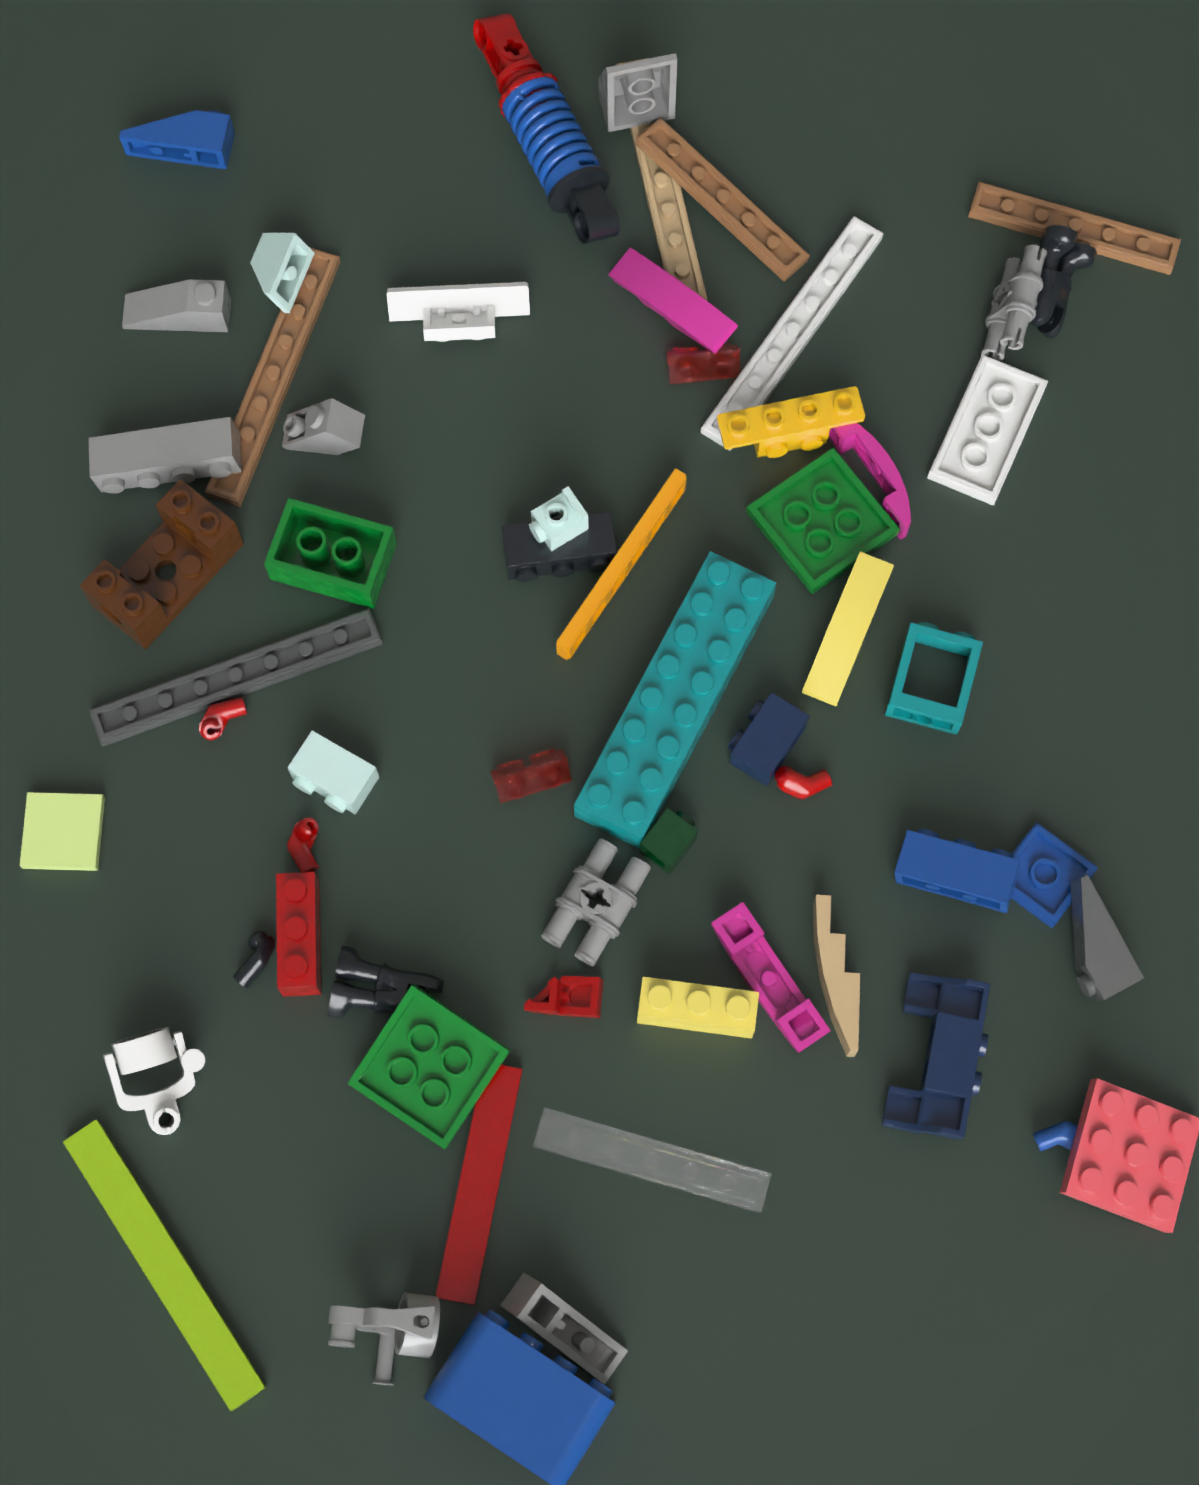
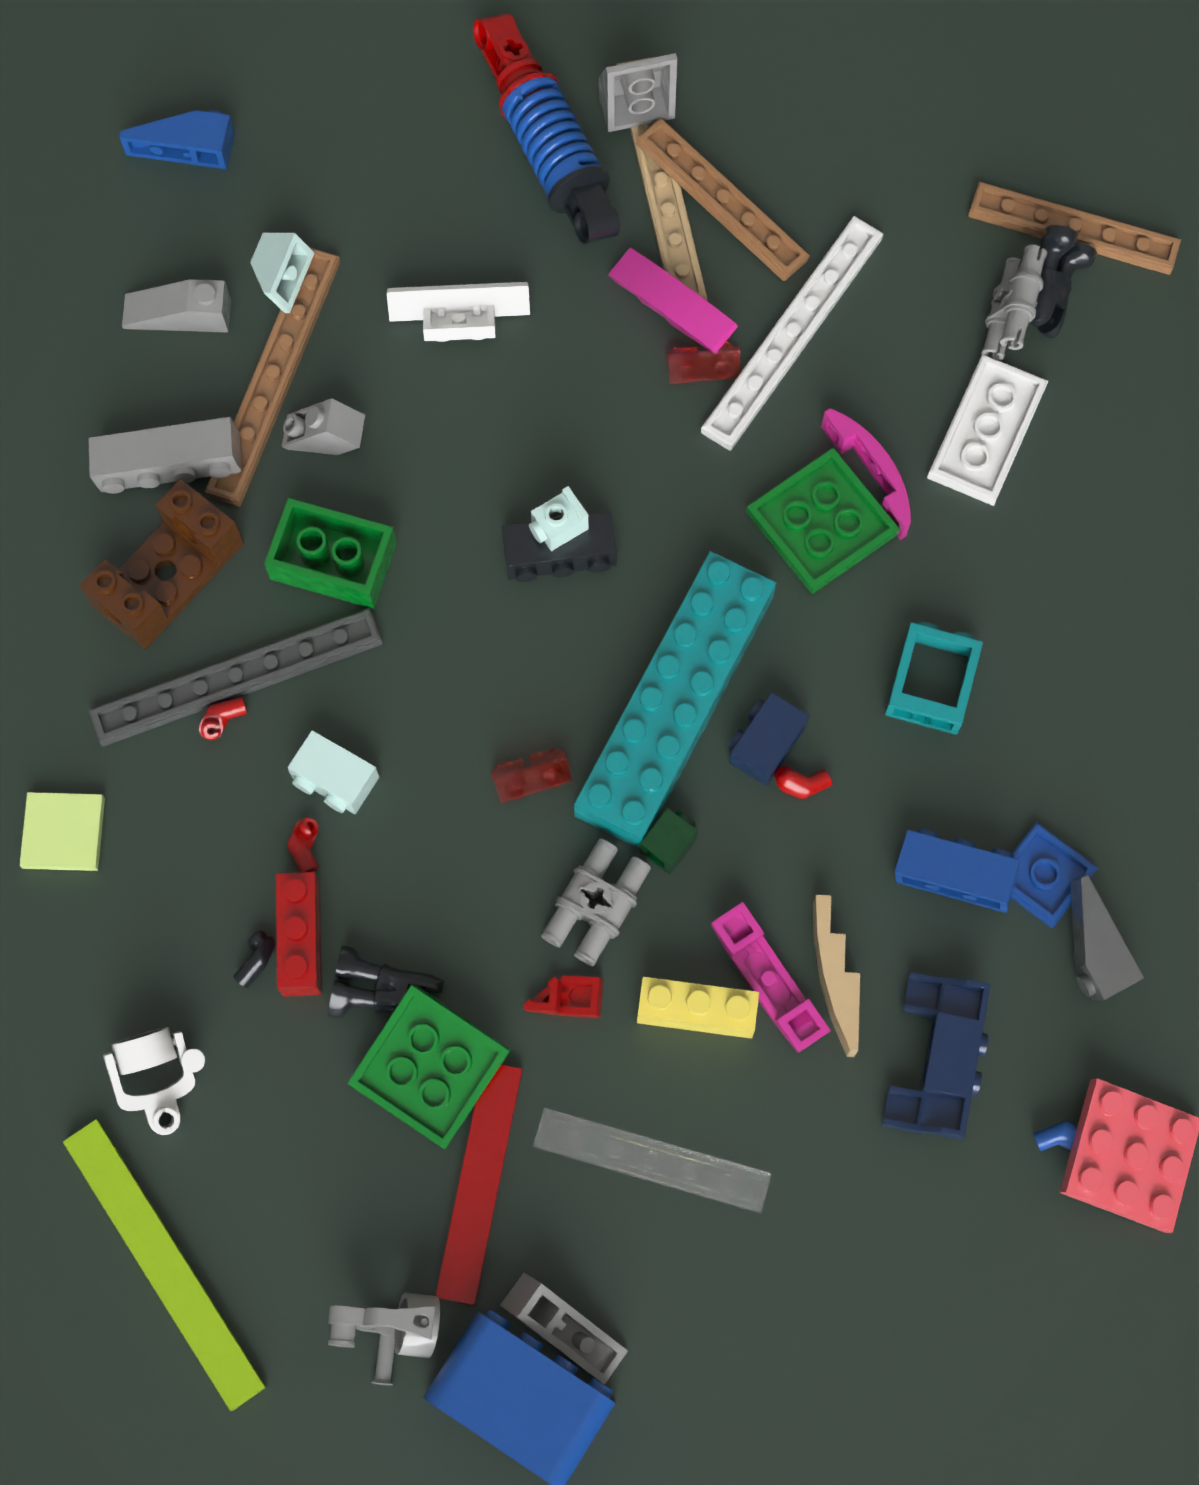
light orange tile [556,468,687,661] -> none
yellow bracket [717,386,865,458] -> none
light yellow slope [802,552,894,706] -> none

